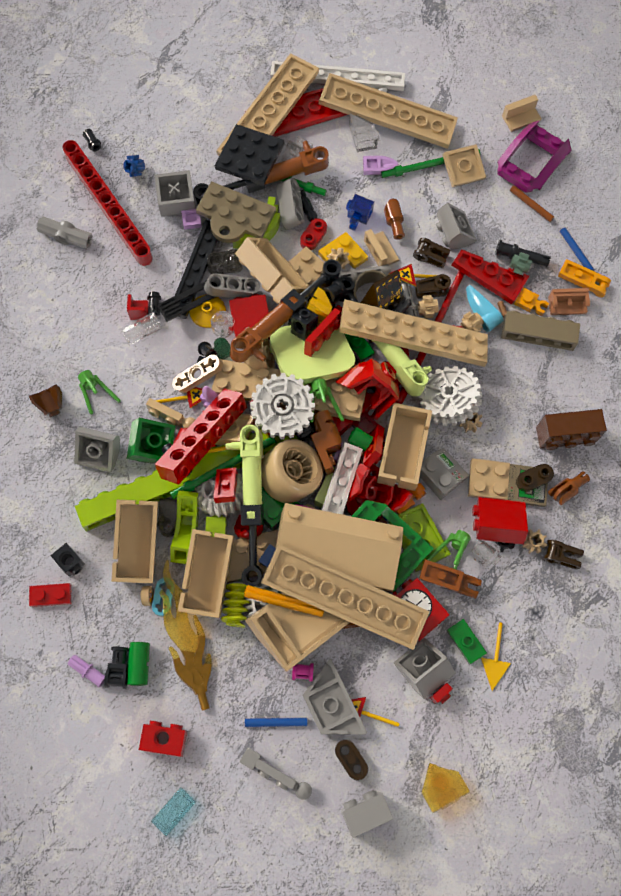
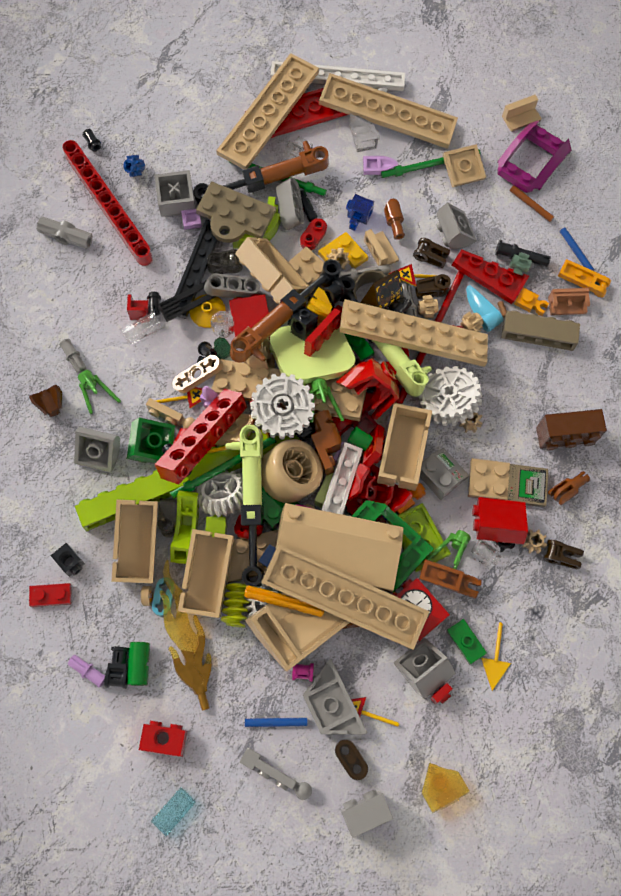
red plate [213,467,238,503] -> none
black plate [214,124,285,186] -> none
dark brown plate [516,464,554,492] -> none
none -> light grey axle [59,339,86,373]

